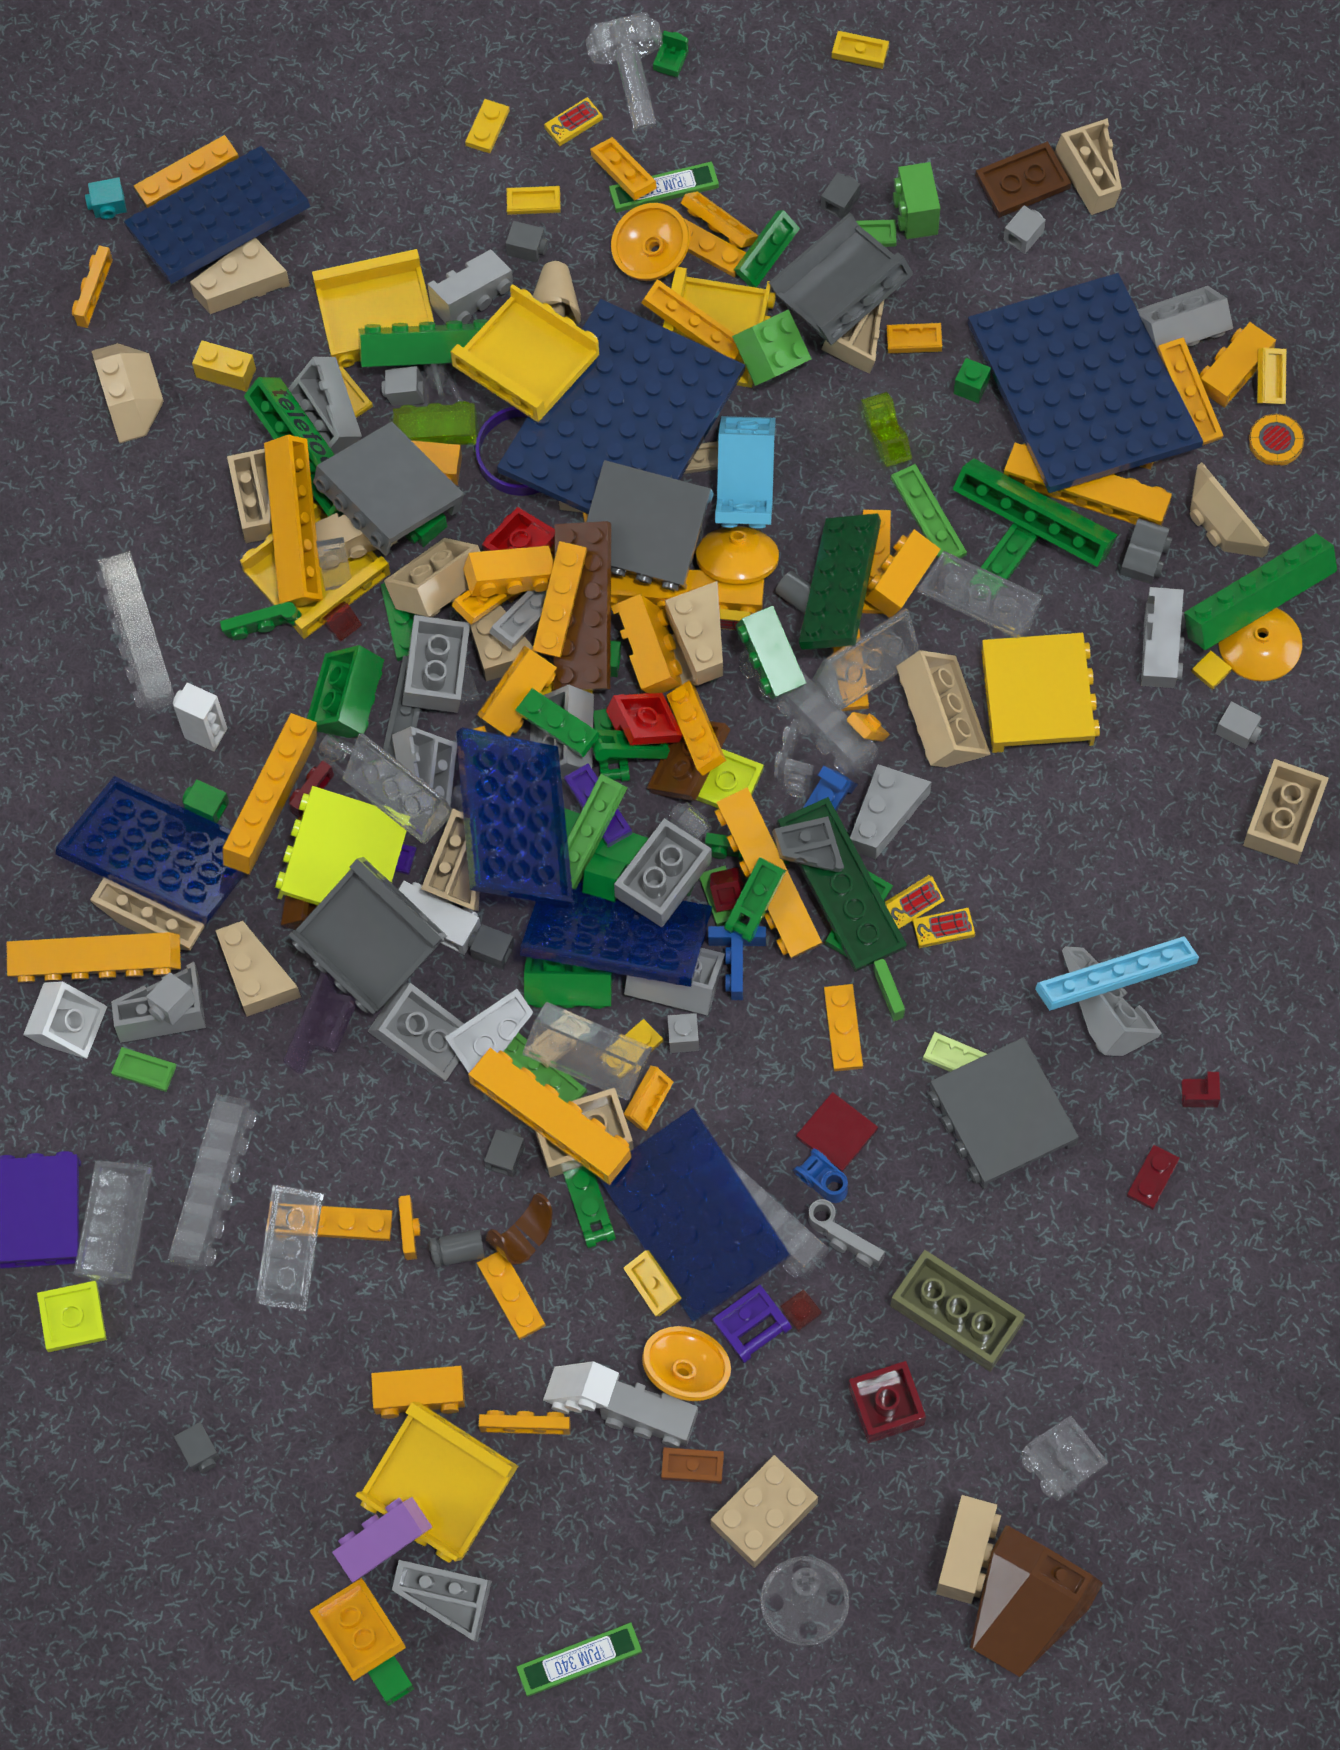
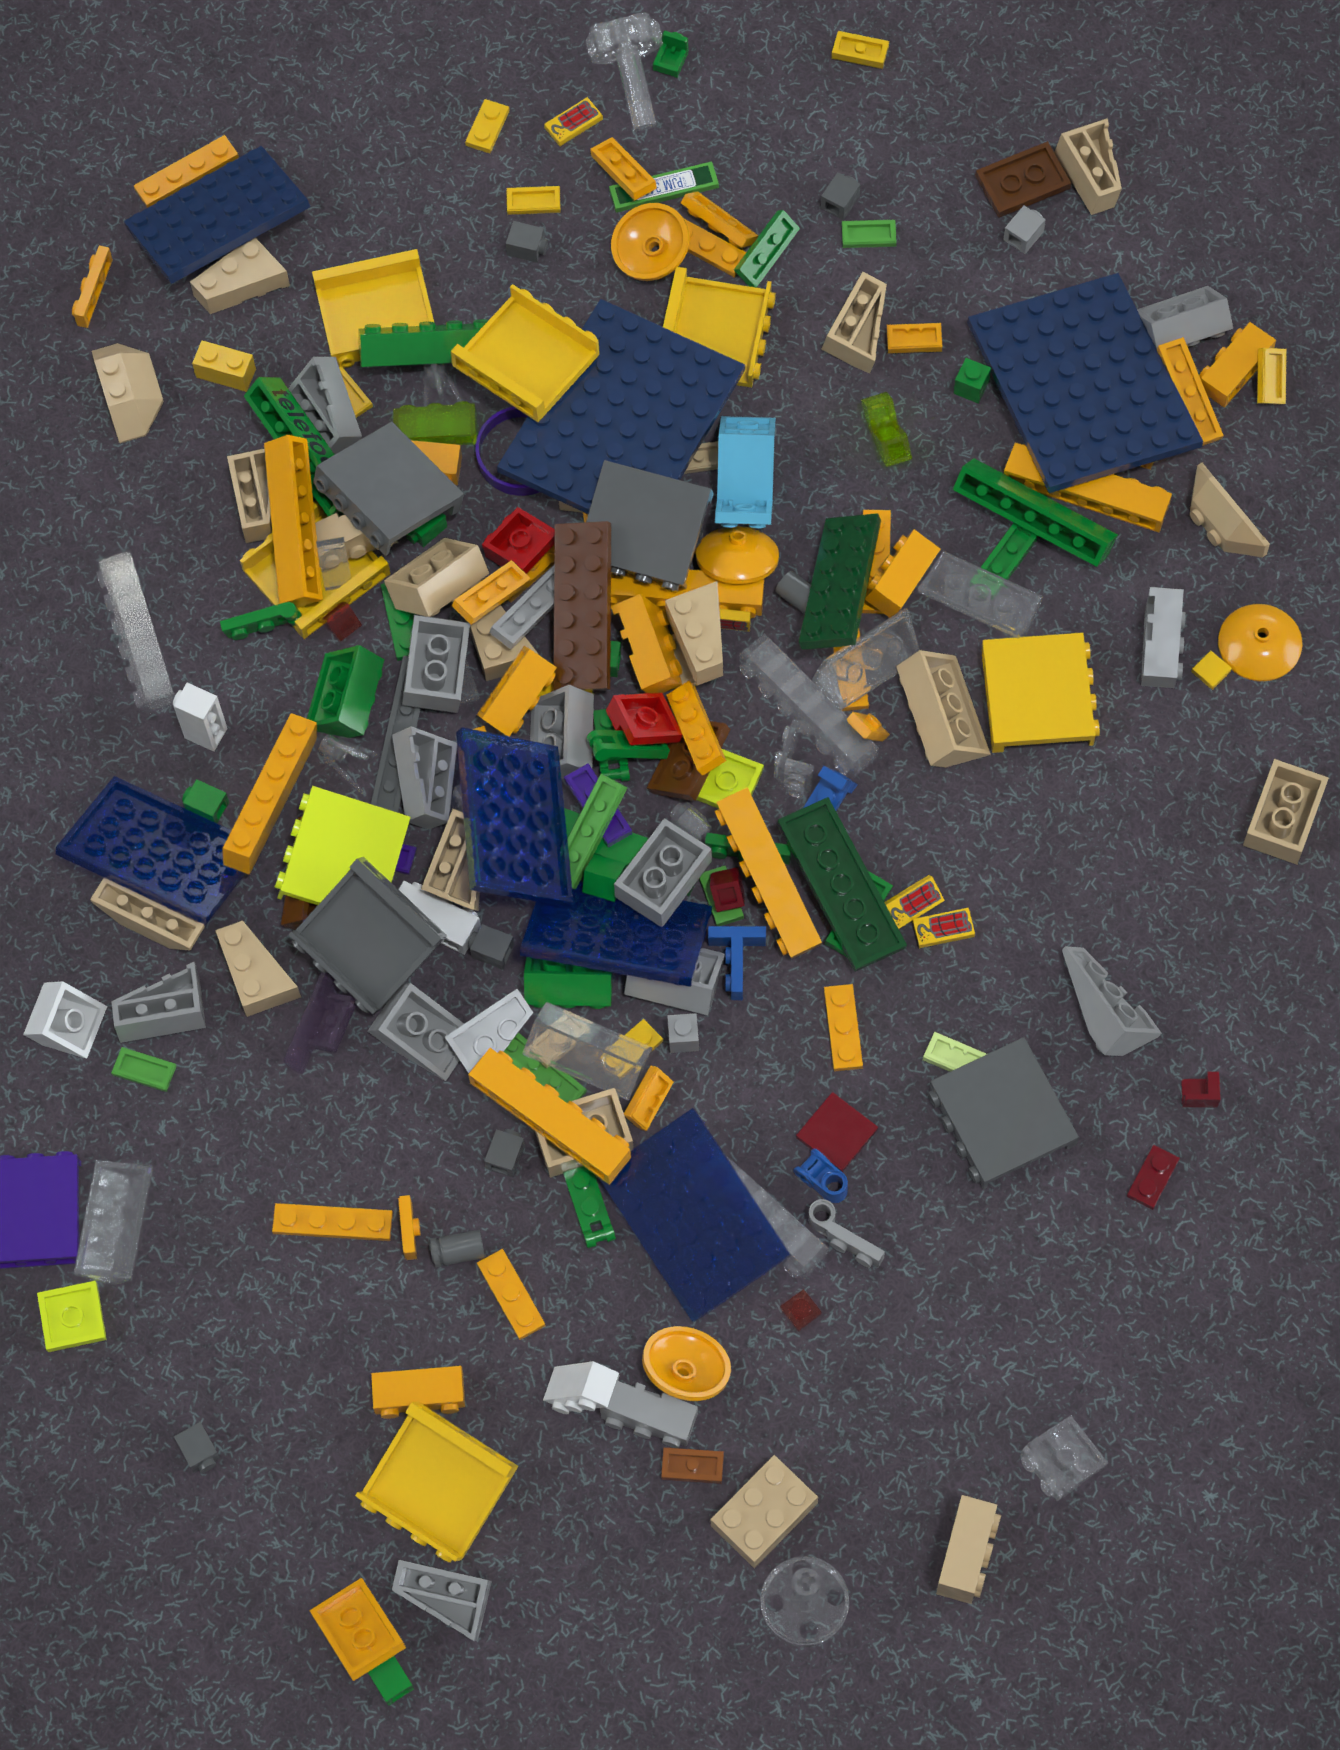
light orange brick [7,932,181,983] -> none
teal brick [85,177,127,219] -> none
light grey brick [146,972,196,1026] -> none
clear brick [168,1093,256,1273] -> none
clear slope [255,1185,324,1311] -> none
dark red plate [289,760,334,817] -> none
medium lavender brick [332,1497,432,1583] -> none
clear slope [342,733,452,844] -> none
light grey brick [382,366,424,405] -> none
light grey wedge [428,249,513,324] -> none
light orange brick [463,546,554,597] -> none
light orange plate [479,1410,571,1435] -> none
reddish brown piece [486,1193,553,1265] -> none
green plate [515,688,600,758] -> none
tile [517,1623,642,1697] -> none
light orange plate [532,541,587,658] -> none
tan cone [533,261,581,325] -> none
yellow plate [624,1250,682,1316] -> none
light orange plate [641,279,739,360] -> none
dark purple plate [712,1285,792,1363] -> none
green plate [724,857,787,942] -> none
bright green brick [732,309,811,386] -> none
wedge [735,606,806,699] -> none
dark grey panel [768,213,914,345] -> none
dark grey wing [772,816,844,872] -> none
dark red brick [848,1361,926,1444] -> none
light grey wedge [850,764,931,859] -> none
bright green tile [873,959,905,1021] -> none
bright green tile [891,464,967,566] -> none
olive brick [891,1250,1025,1372] -> none
bright green brick [893,162,940,239] -> none
reddish brown wedge [970,1525,1103,1677] -> none
medium azure tile [1035,936,1199,1011] -> none
dark grey brick [1120,519,1173,584] -> none
green brick [1184,533,1337,650] -> none
light grey brick [1216,701,1262,749] -> none
tile [1249,414,1304,466] -> none

